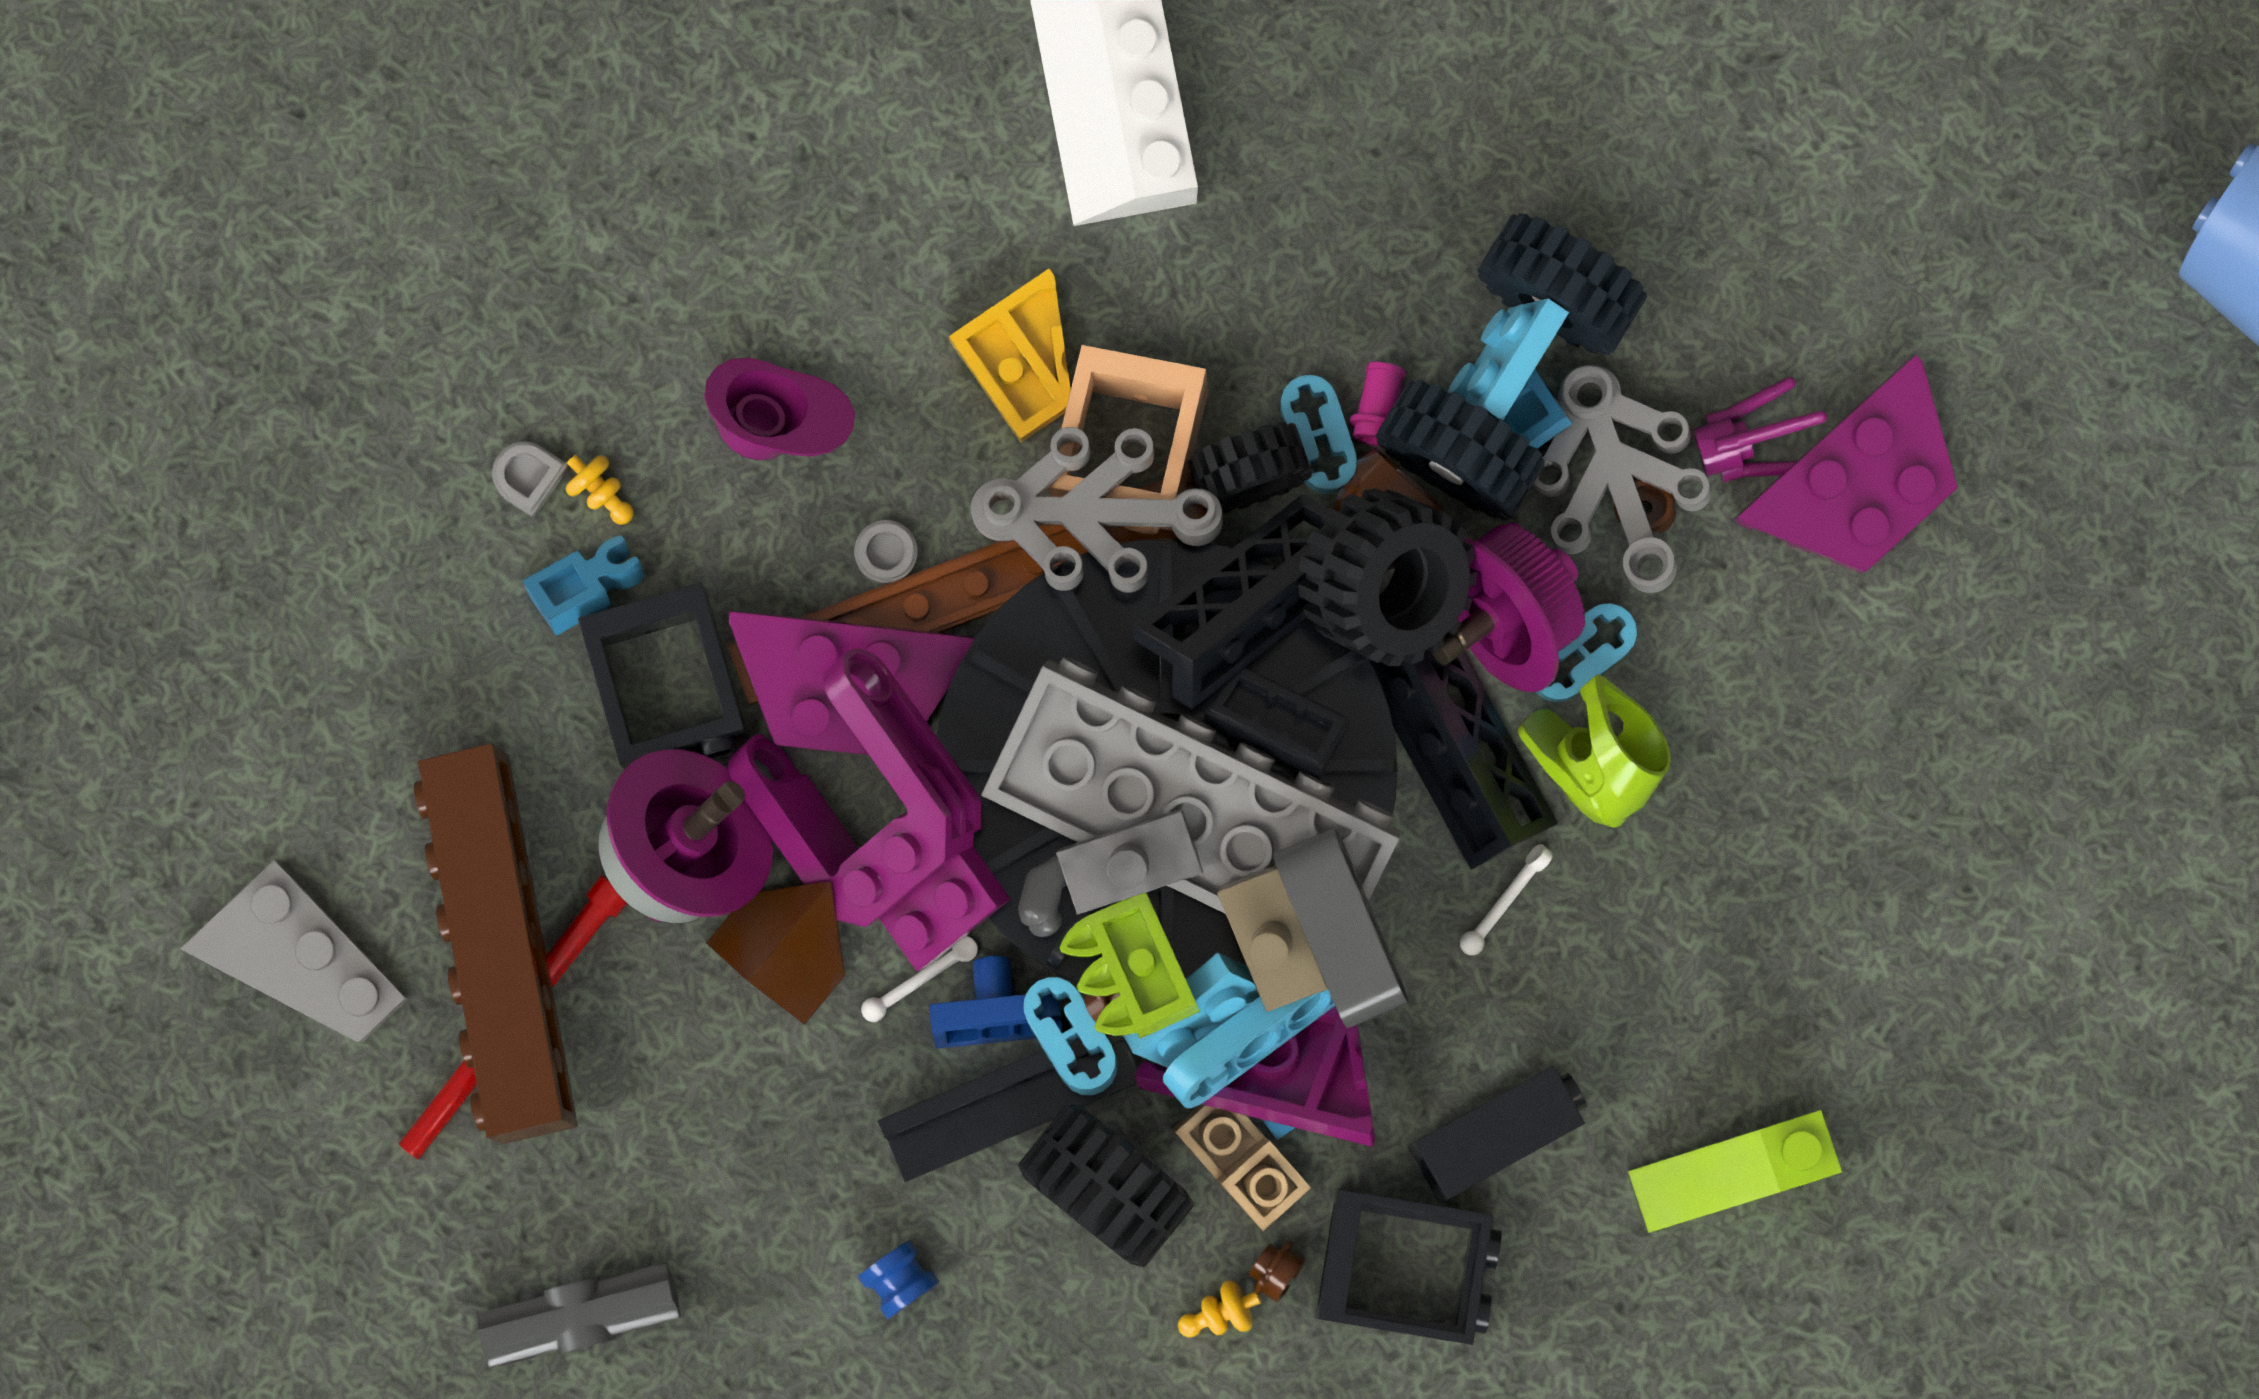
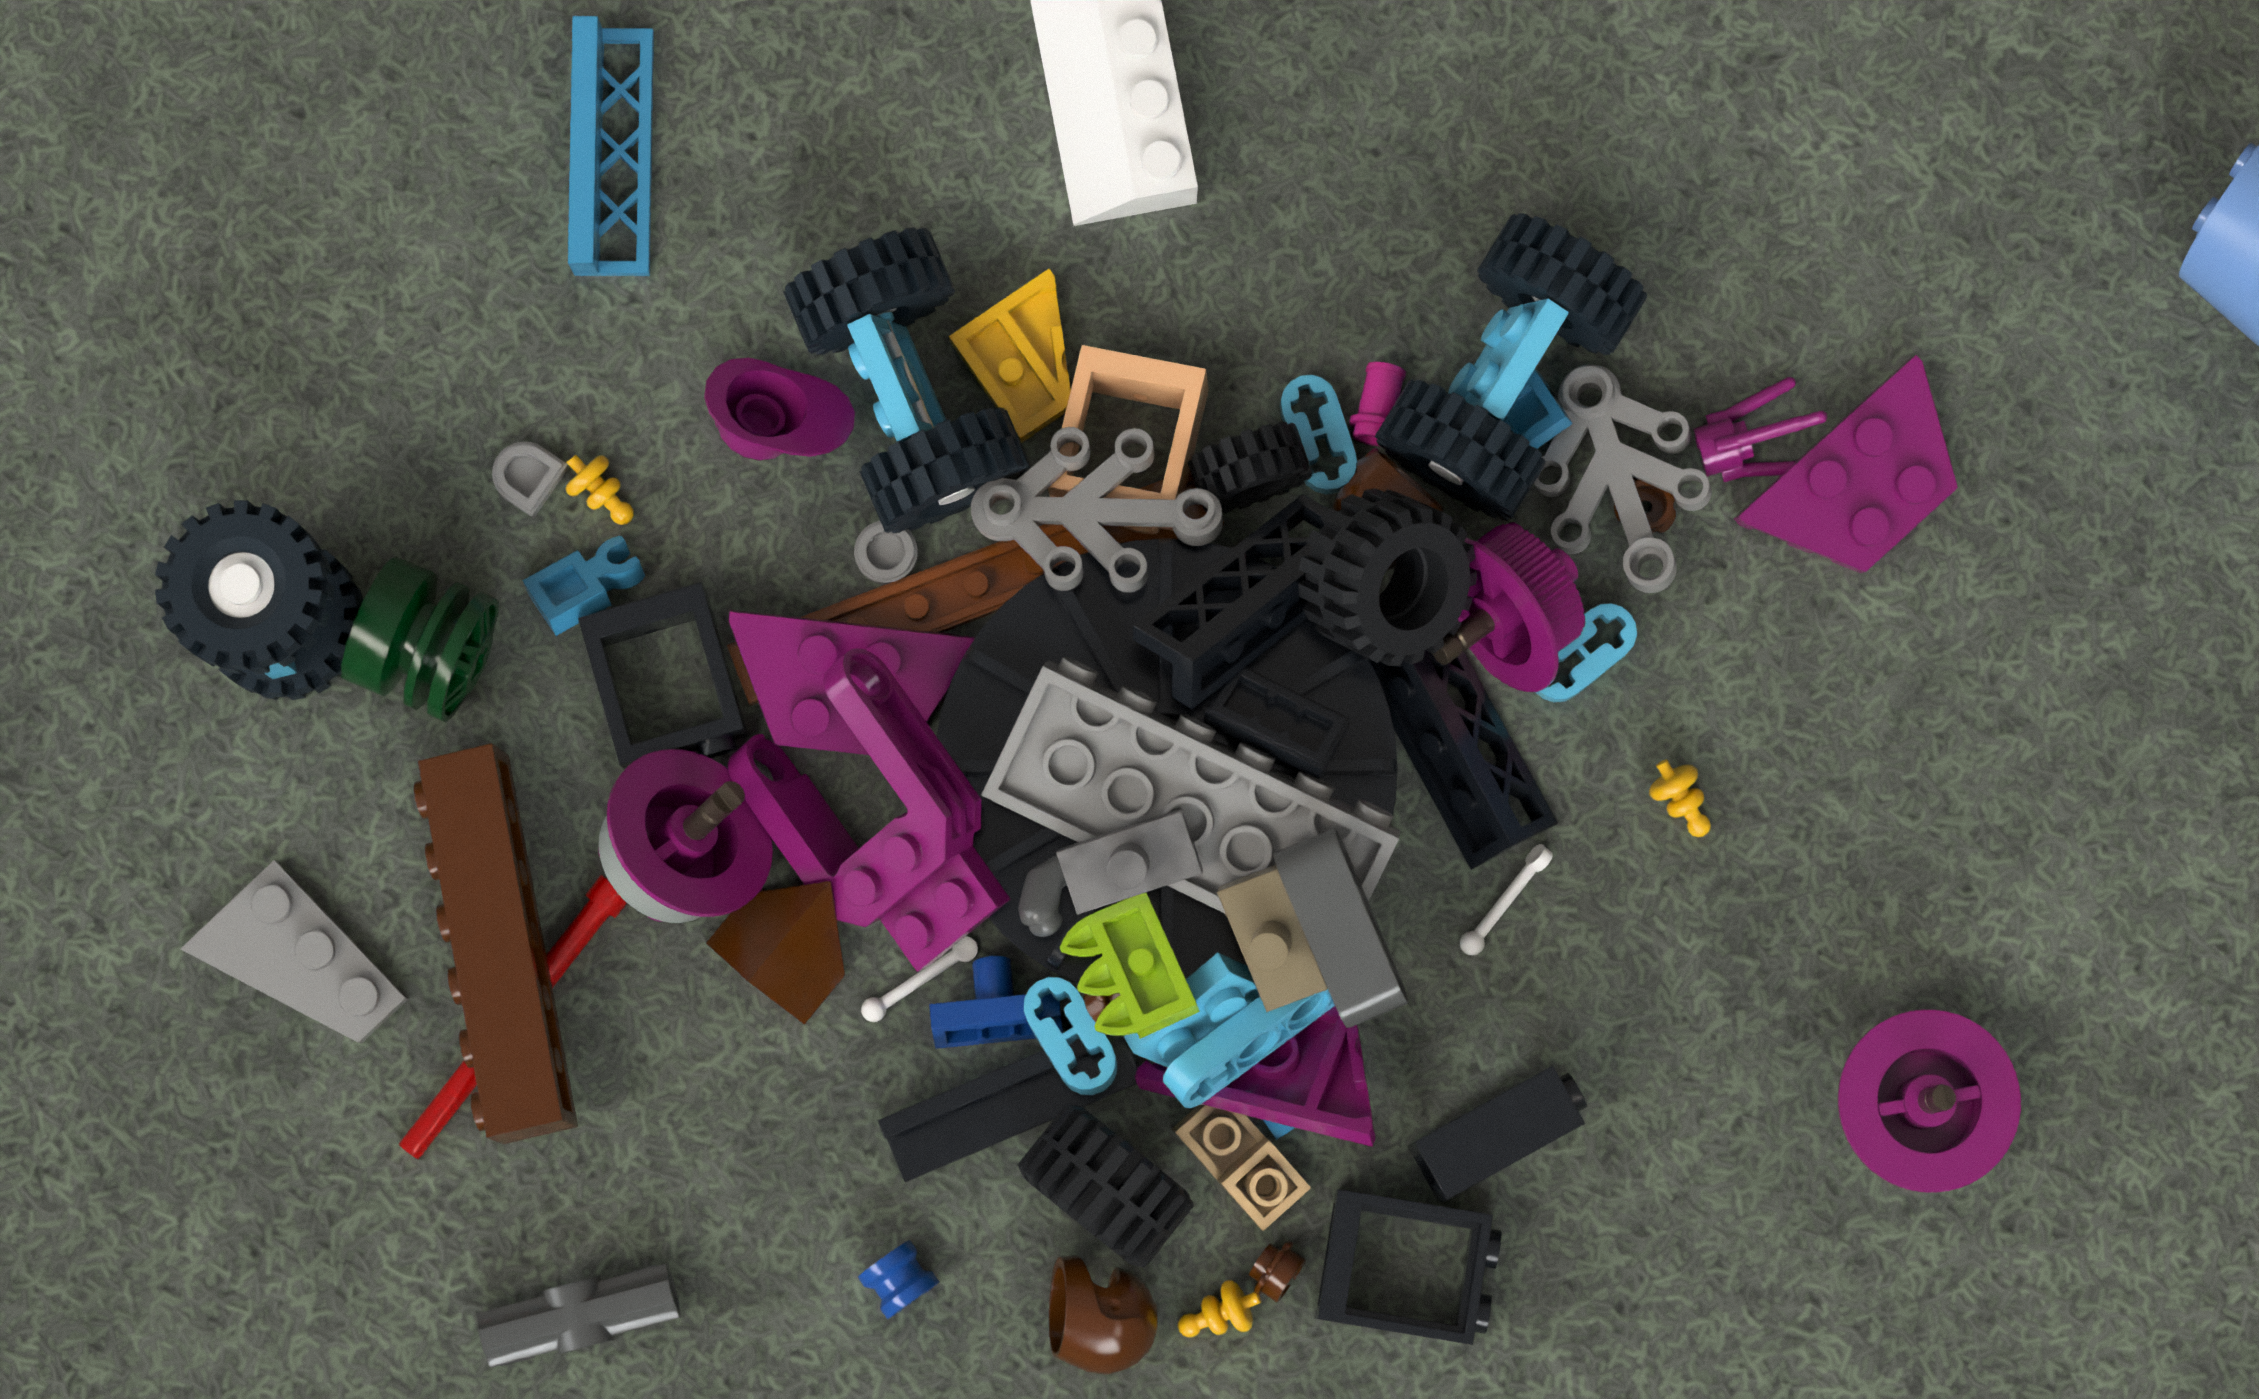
lime helmet [1518,674,1671,828] -> none
lime slope [1628,1110,1842,1233] -> none
none -> black plate [155,500,364,700]
none -> dark green wheel [341,556,499,722]
none -> dark azure fence [568,16,654,276]
none -> black plate [783,227,1031,533]
none -> reddish brown helmet [1049,1255,1158,1375]
none -> yellow hair [1649,759,1711,838]
none -> magenta piece [1838,1010,2021,1193]

